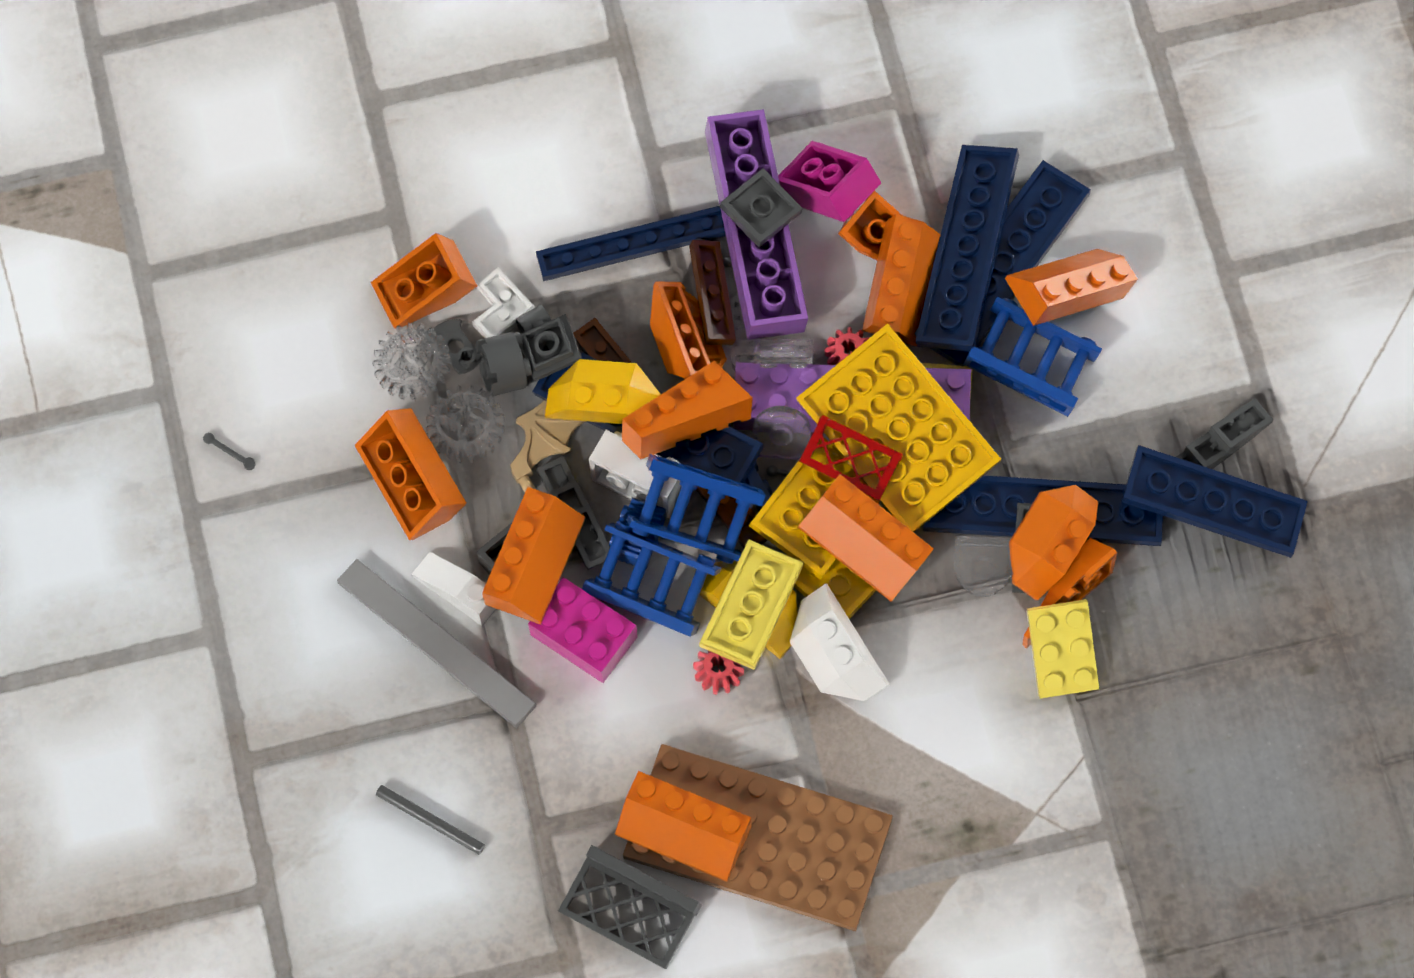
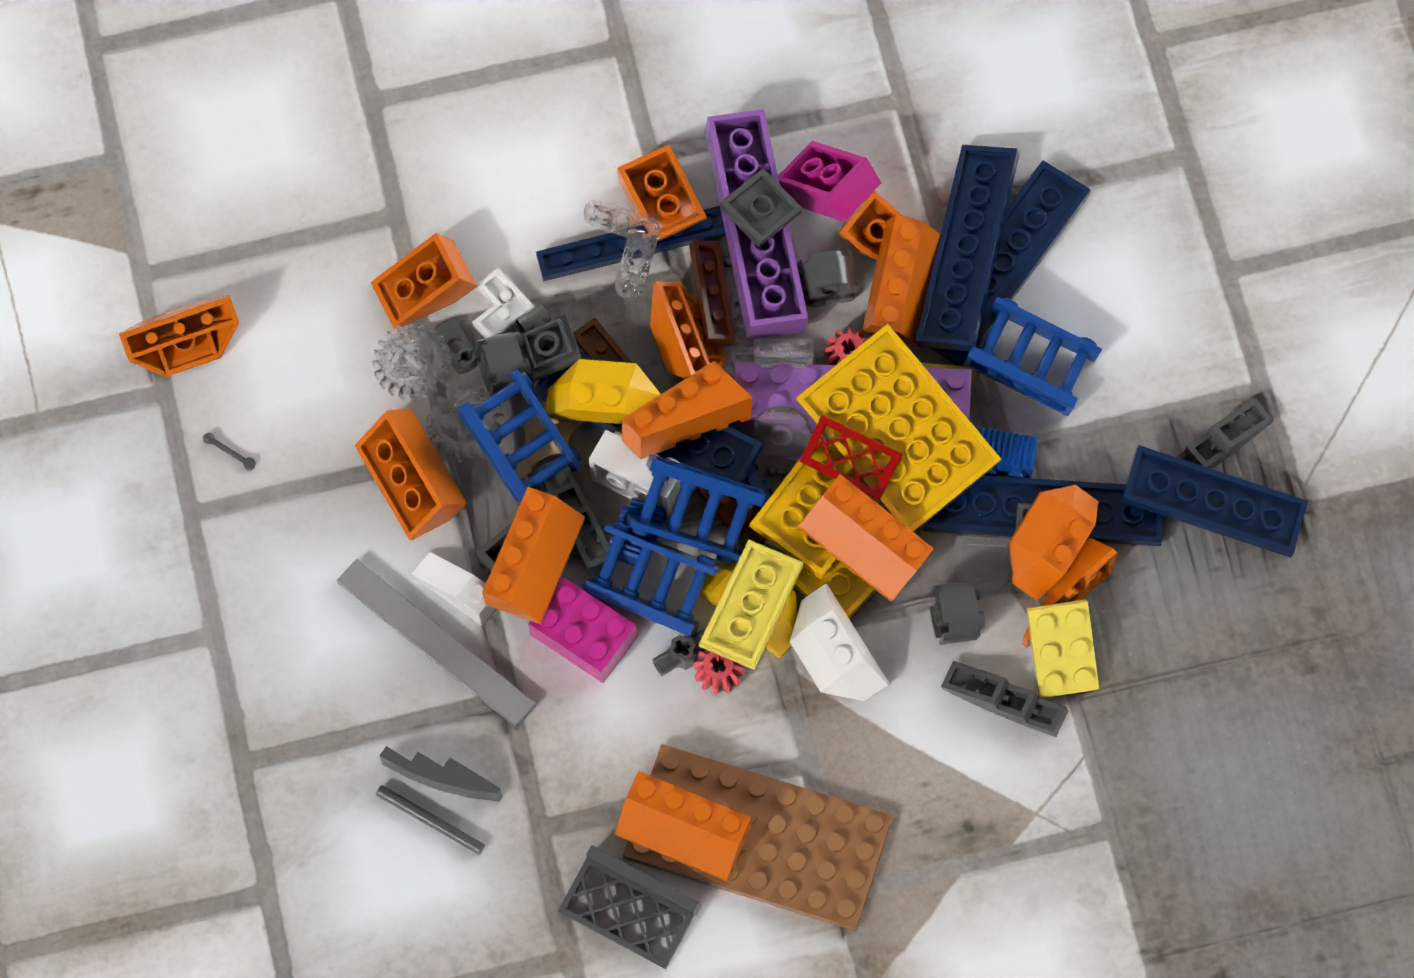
orange slope [1005,249,1138,326] -> none
none -> orange wedge [119,295,239,377]
none -> dark grey slope [379,746,503,802]
none -> blue fence [455,369,583,506]
none -> clear beam [583,200,660,298]
none -> orange slope [617,144,707,243]
none -> dark grey axle [652,629,706,676]
none -> dark grey brick [797,250,859,307]
none -> dark grey brick [930,581,985,645]
none -> dark grey slope [941,661,1068,737]
none -> blue brick [979,428,1038,478]

